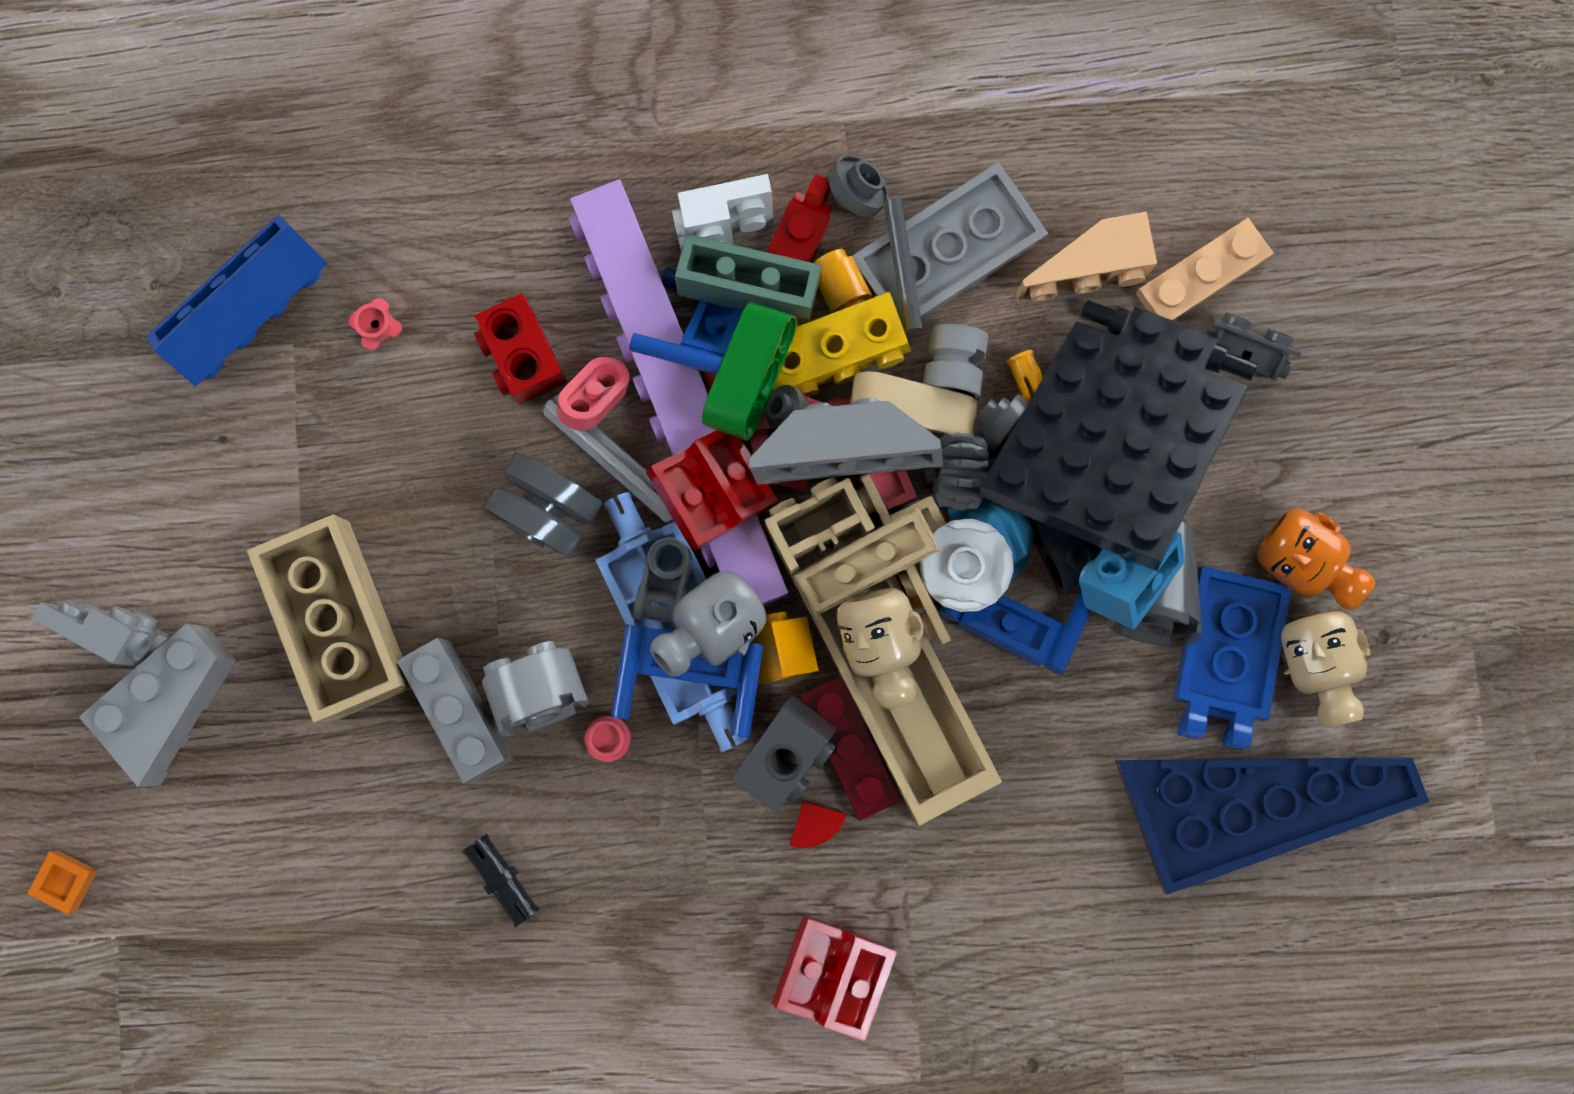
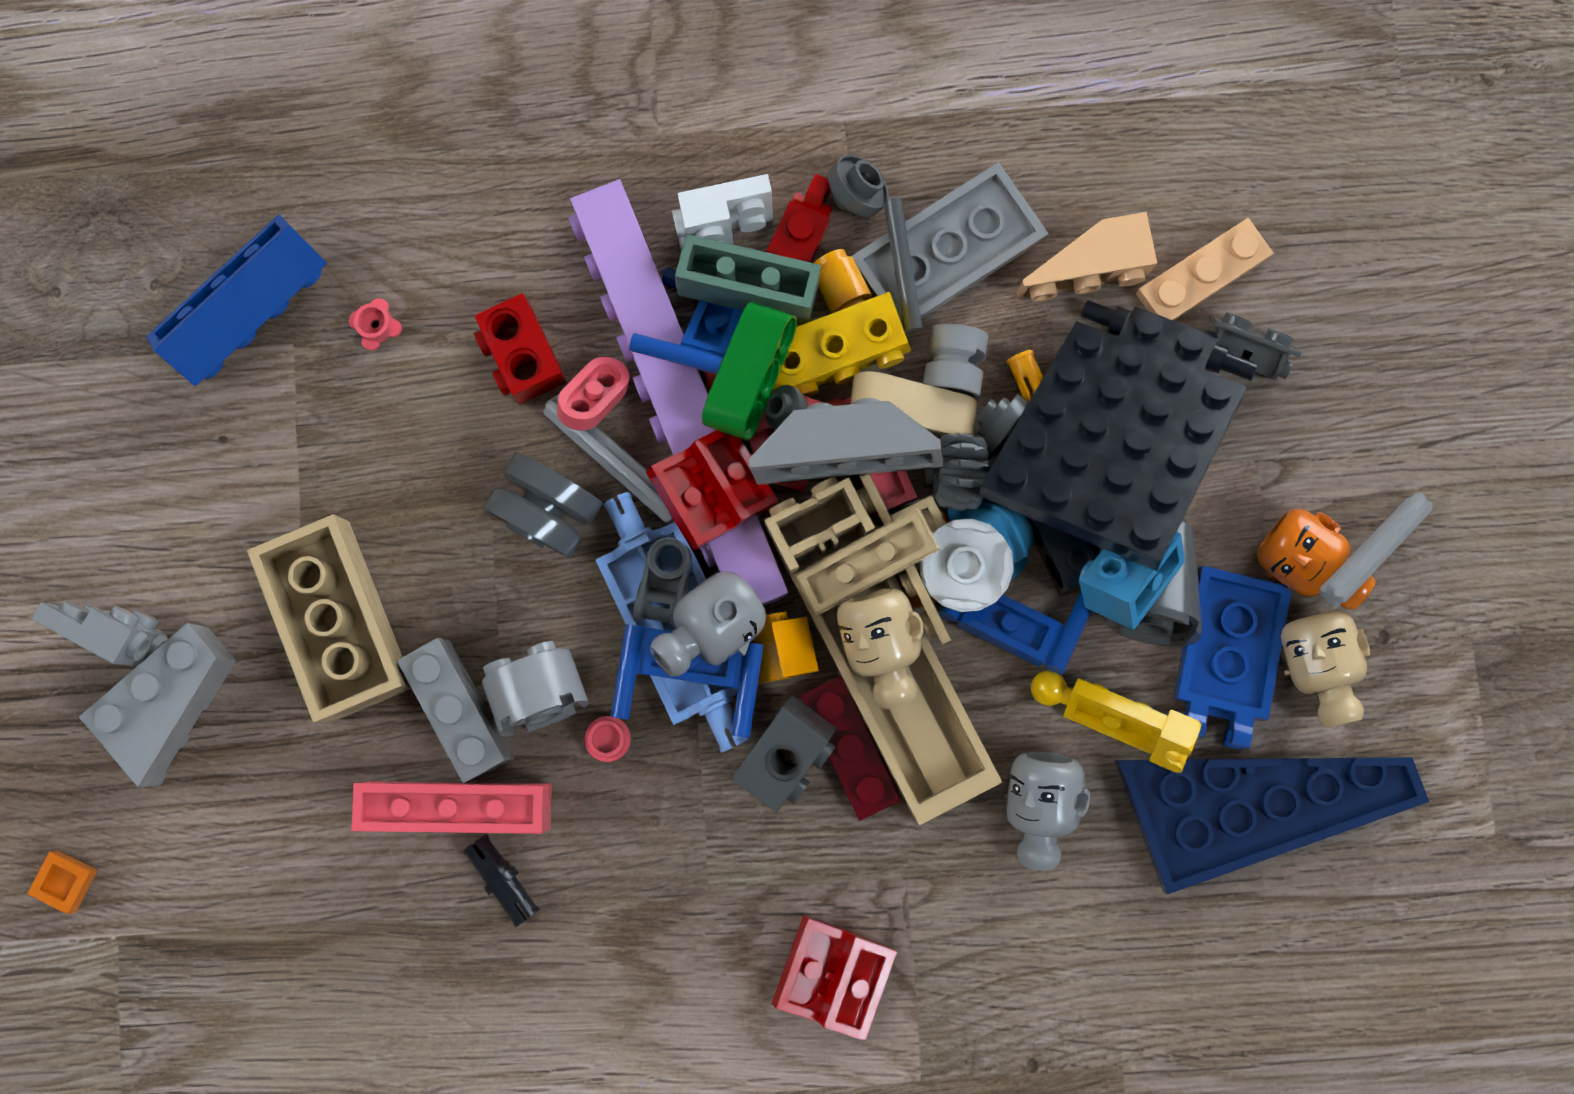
red tile [789,801,847,848] -> none
none -> coral brick [351,781,552,834]
none -> light grey piece [1004,752,1090,871]
none -> yellow plate [1031,670,1202,773]
none -> light grey axle [1320,493,1433,607]

